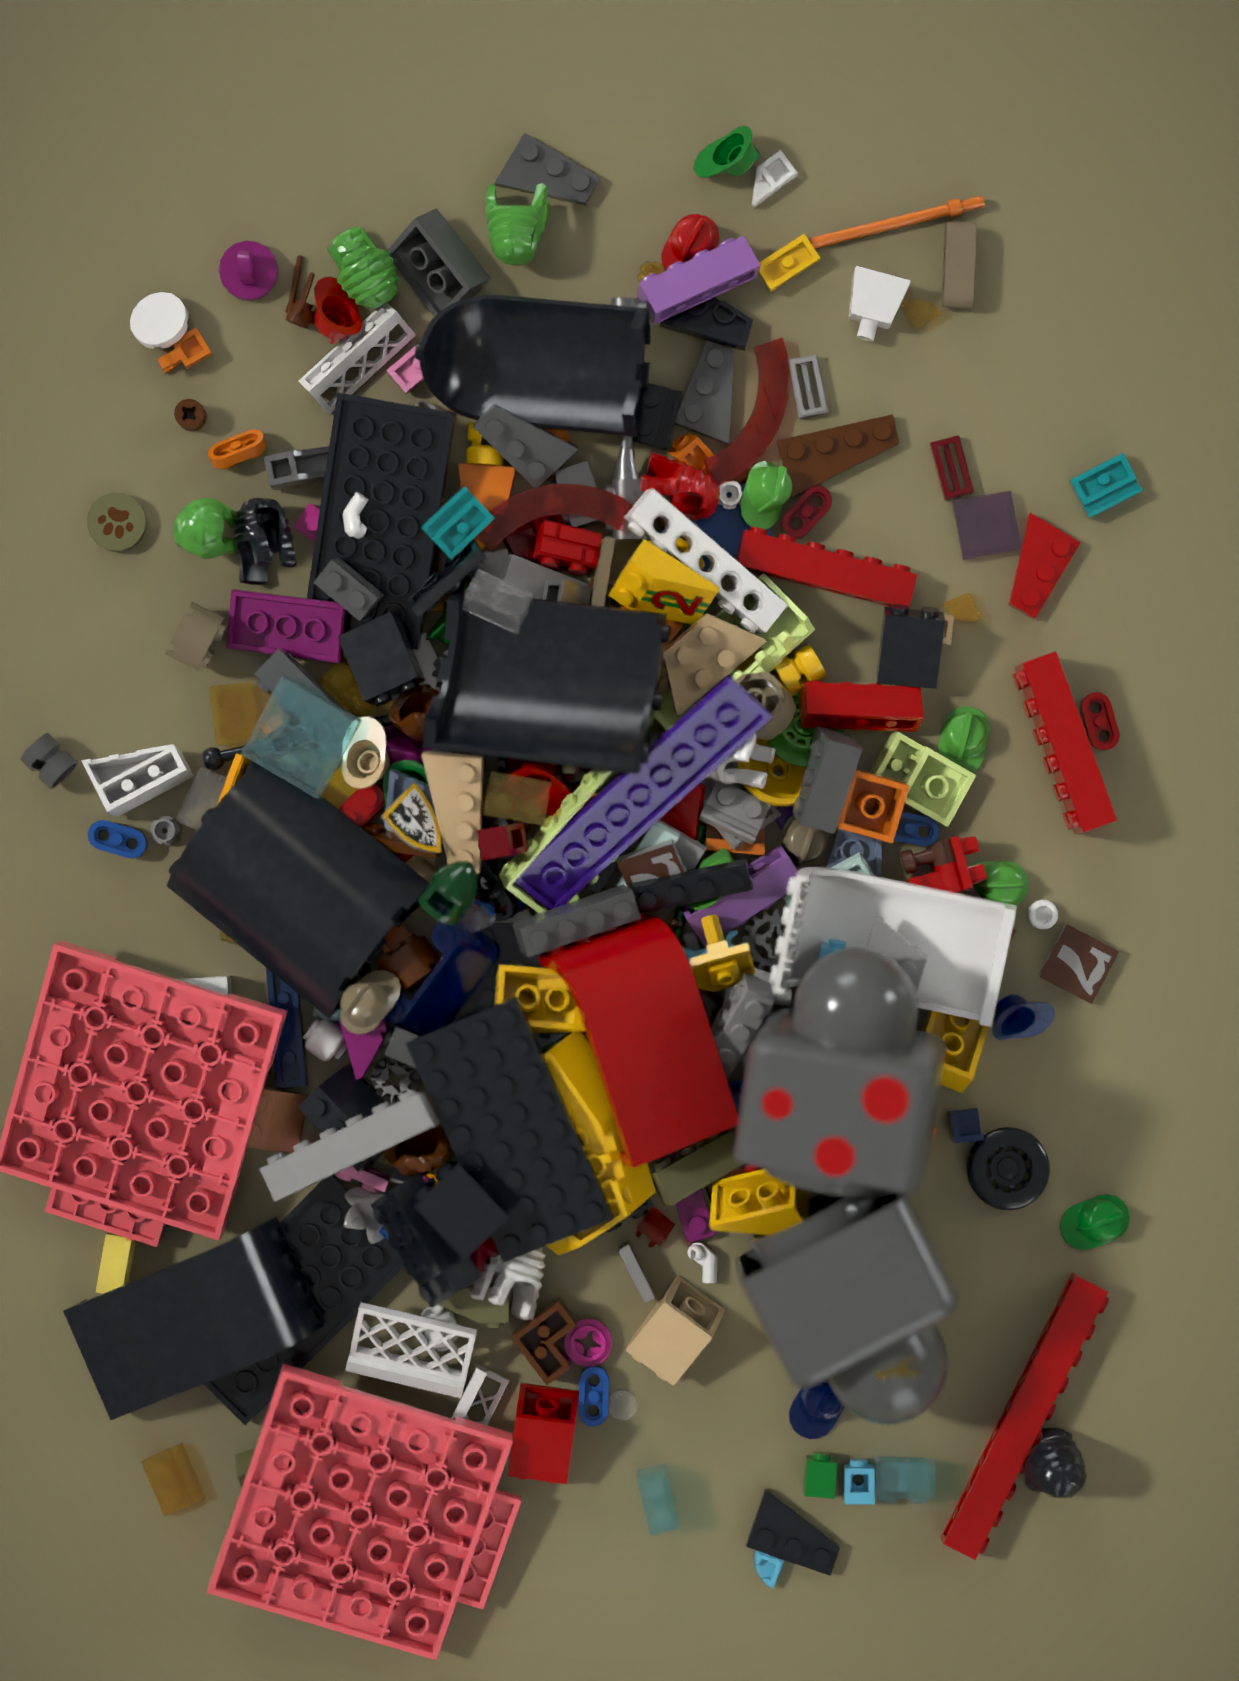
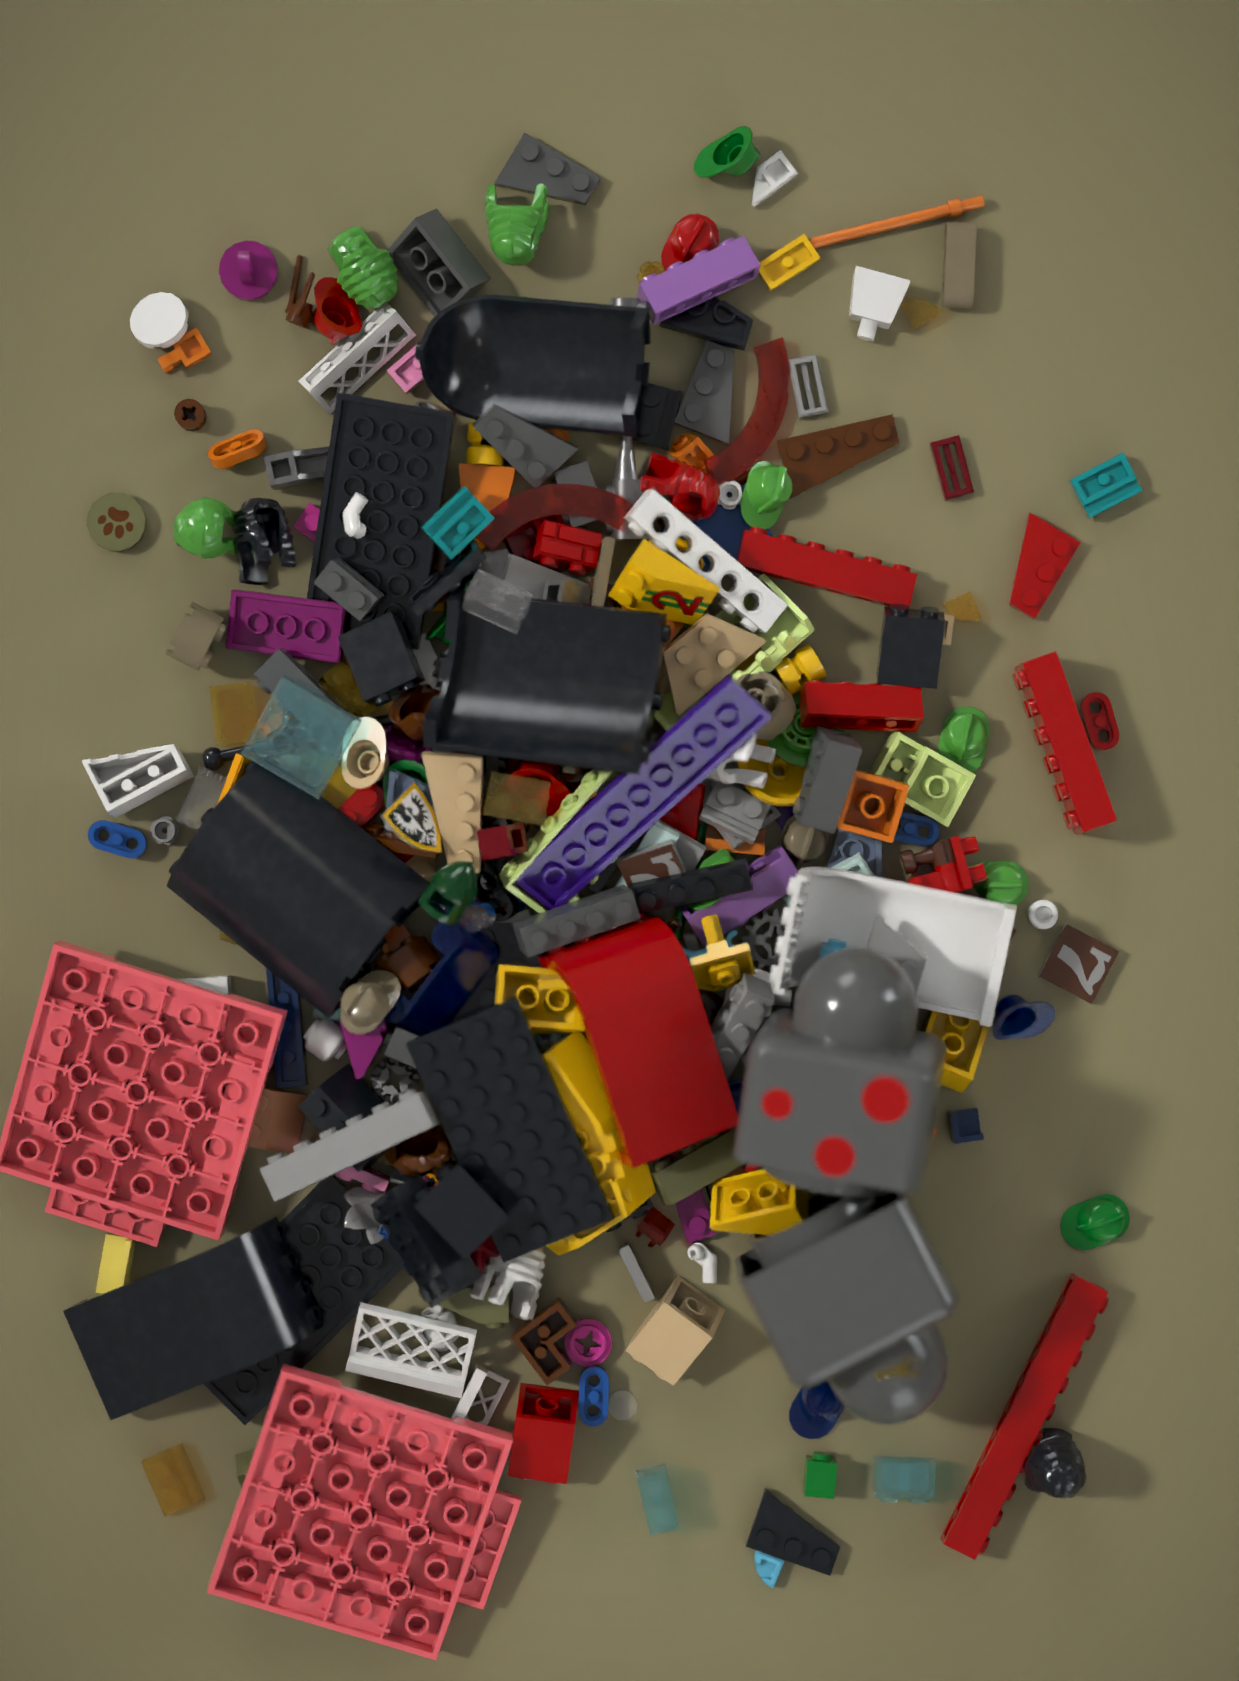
dark grey wheel [21,733,78,789] -> none
dark red plate [782,486,832,539] -> none
medium azure brick [843,1458,875,1504] -> none
tile [952,490,1022,560] -> none
black wheel [967,1127,1050,1210] -> none

